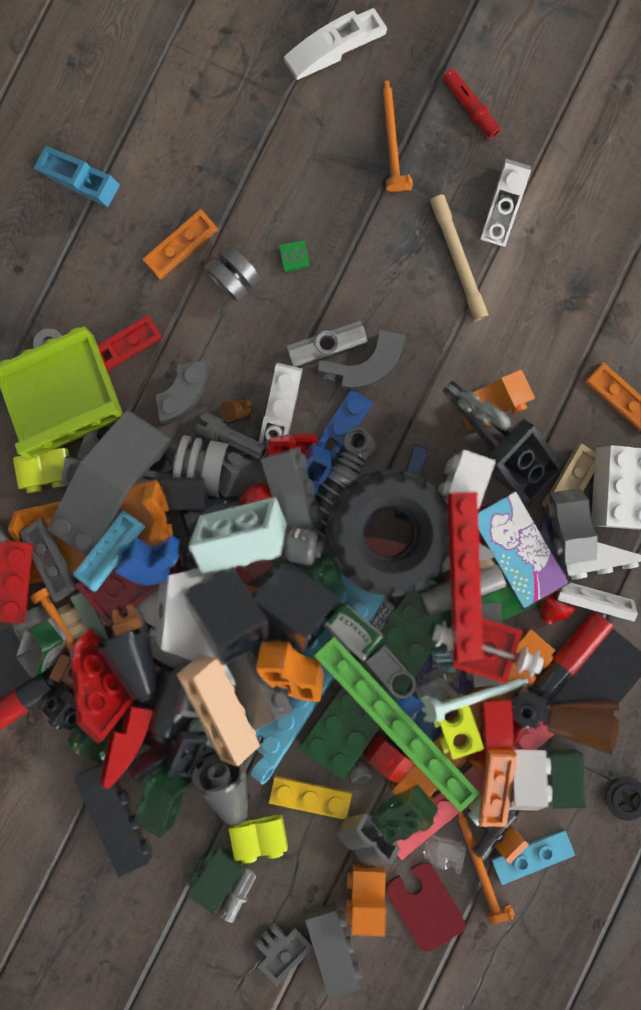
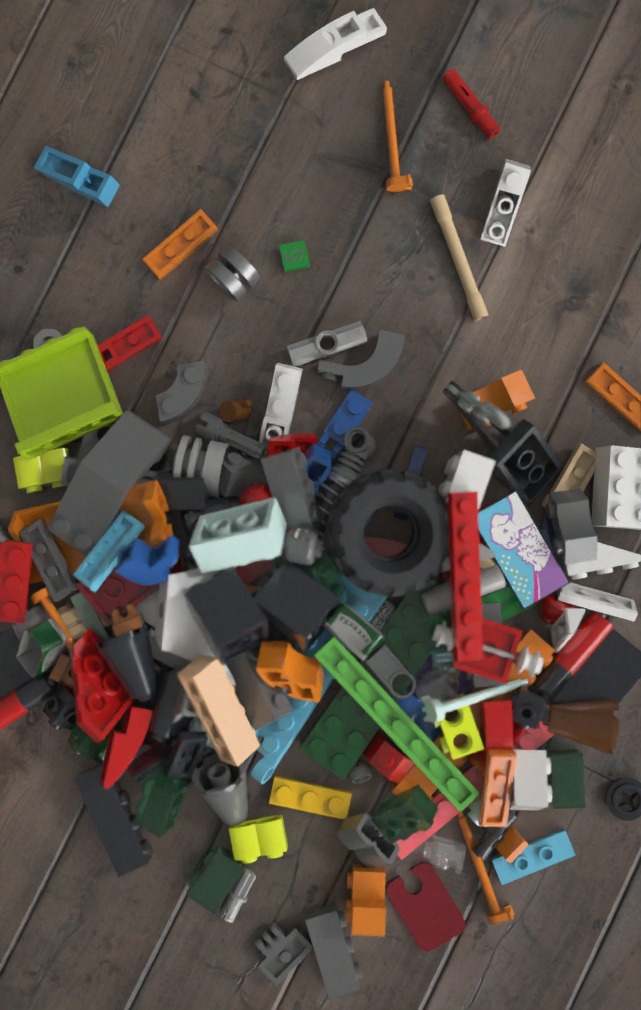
none -> white slope [550,608,585,653]

